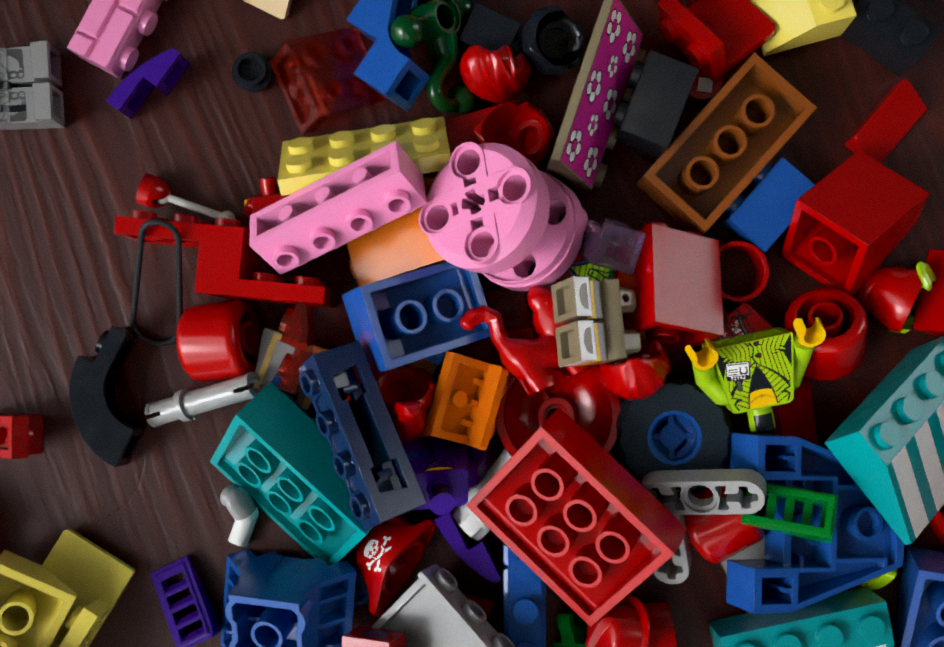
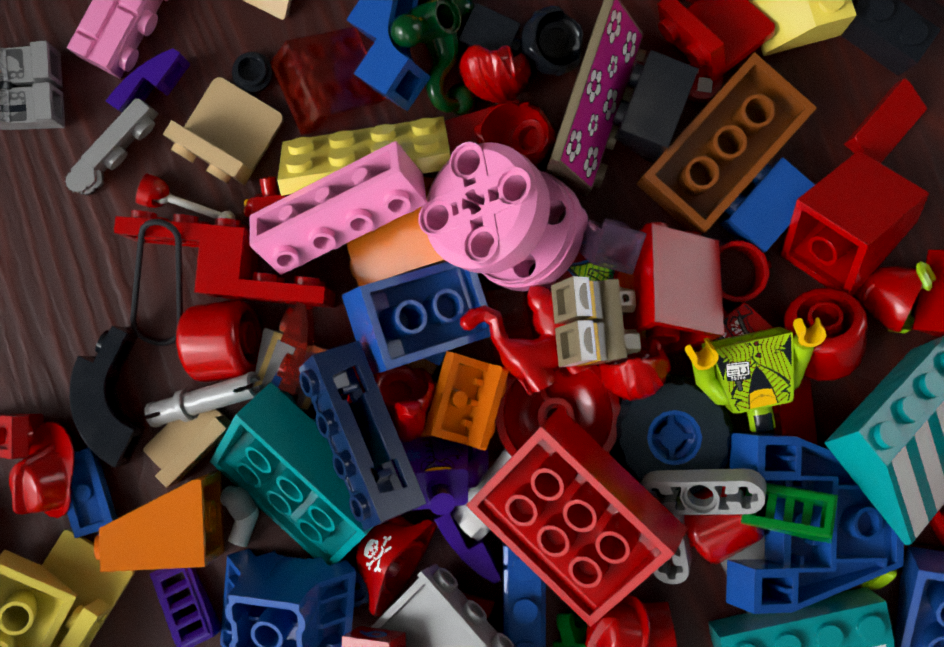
none -> red piece [9,422,74,518]
none -> light grey hinge [64,98,158,196]
none -> blue plate [67,448,118,538]
none -> orange slope [94,471,225,572]
none -> tan panel [143,408,231,488]
none -> tan bracket [163,77,284,185]

